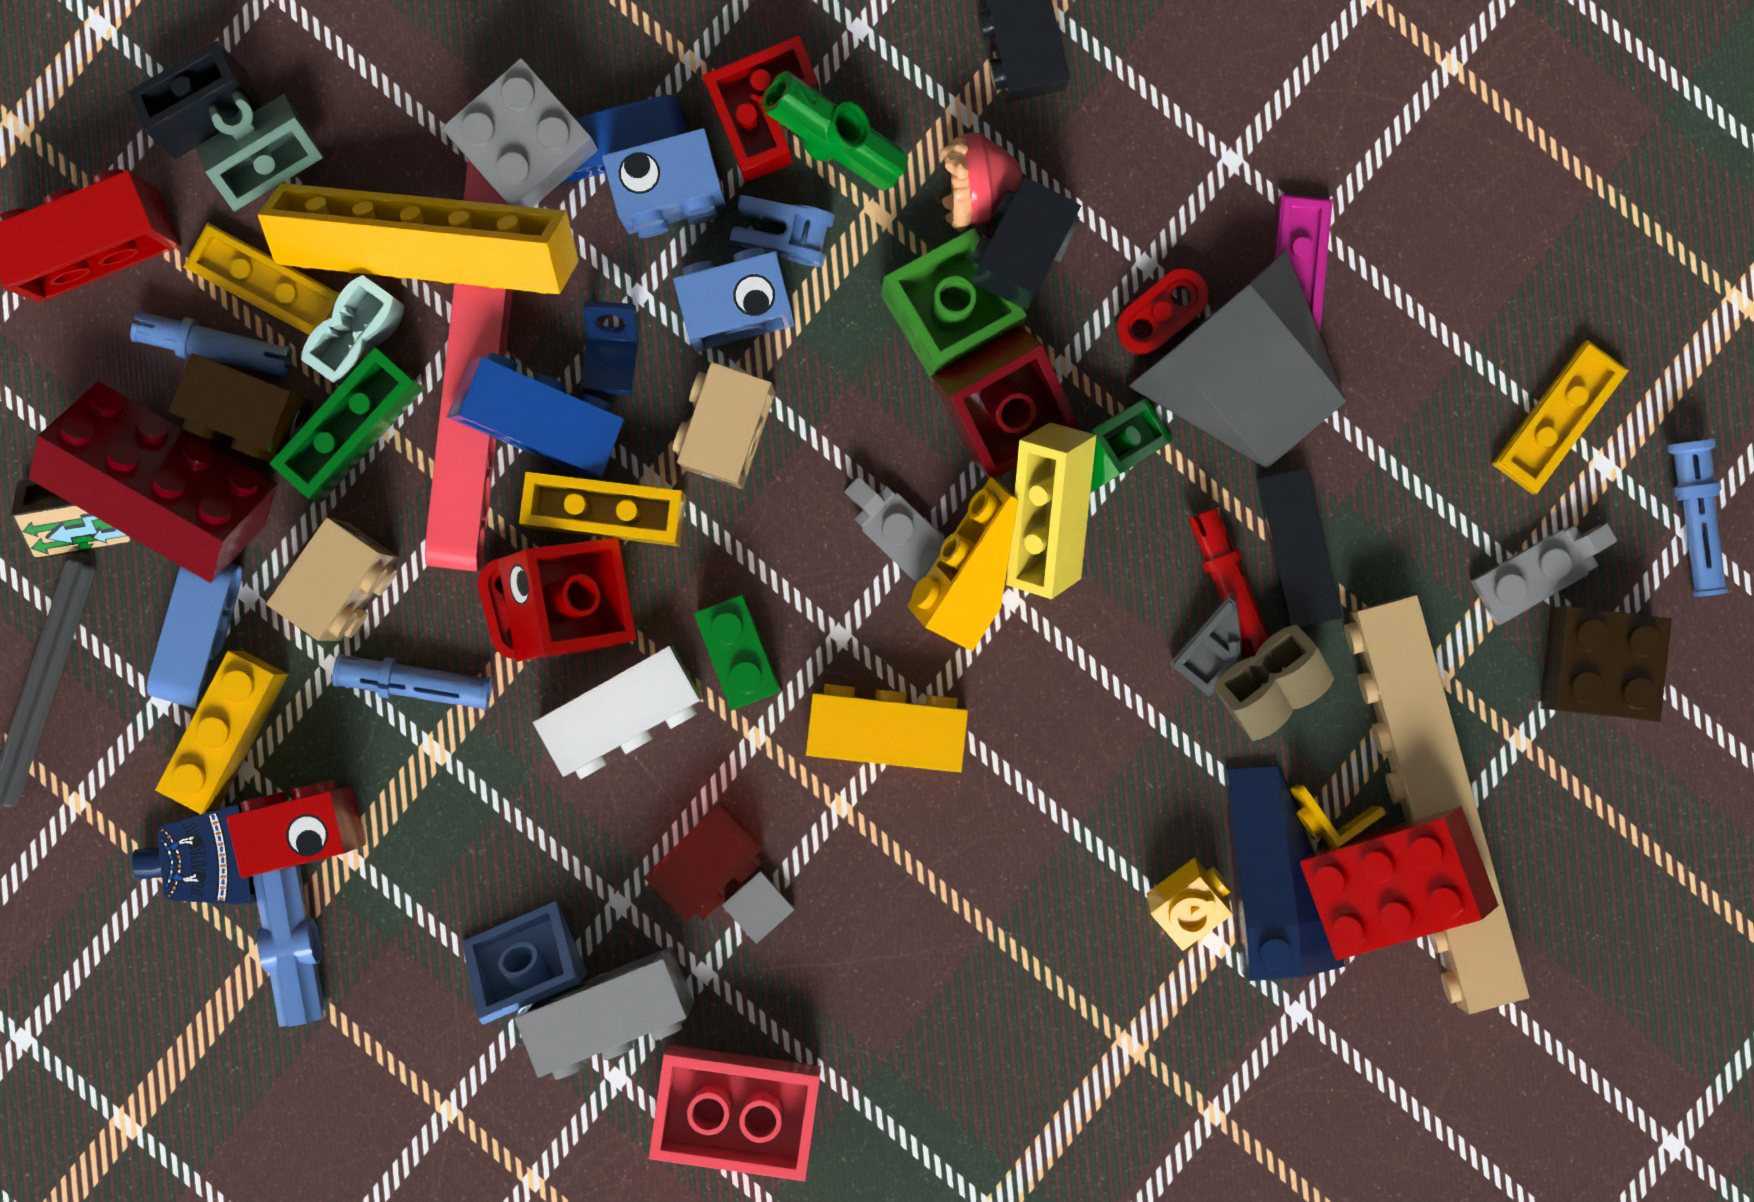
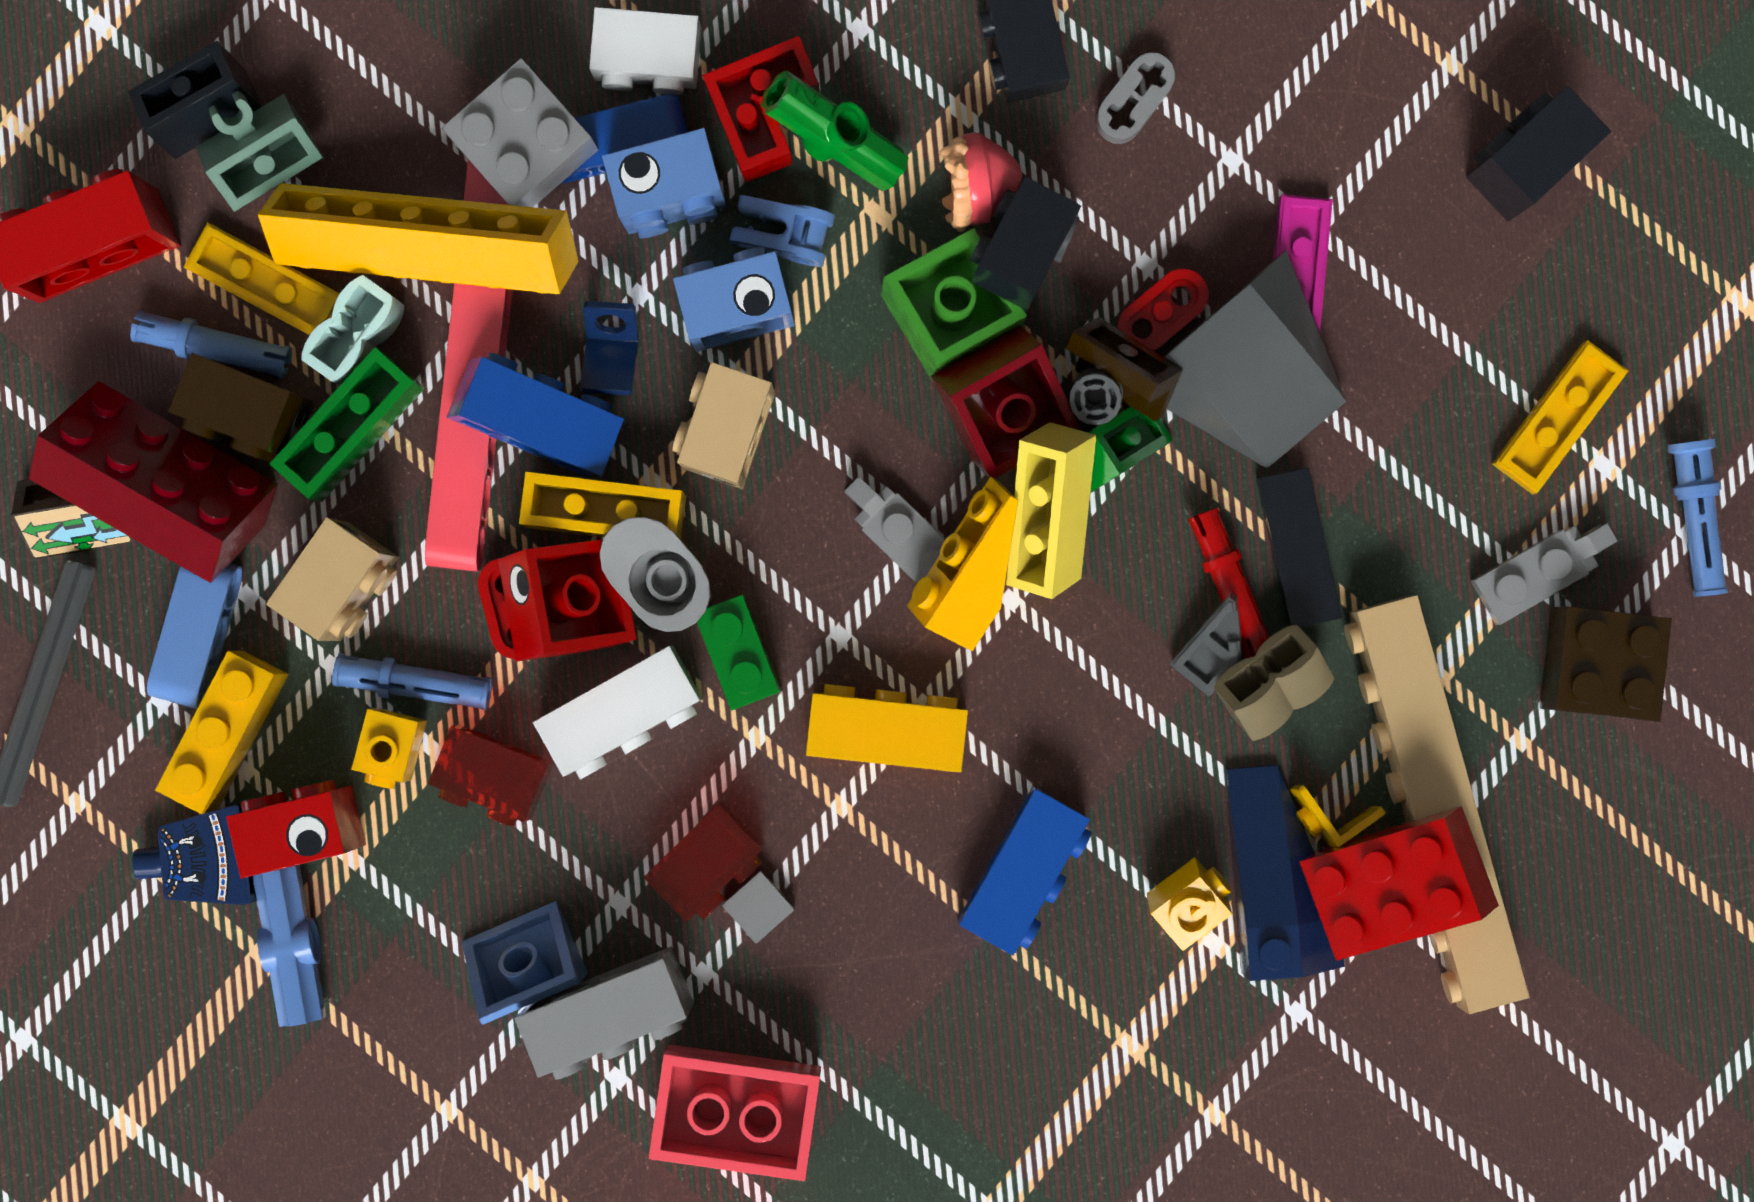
none -> yellow brick [351,708,427,789]
none -> clear red brick [428,724,554,827]
none -> white brick [589,7,702,95]
none -> light grey piece [600,517,710,632]
none -> blue brick [957,786,1092,956]
none -> dark brown panel [1066,317,1183,421]
none -> dark grey wheel [1069,365,1124,425]
none -> light grey beam [1096,53,1175,144]
none -> black brick [1466,86,1612,222]

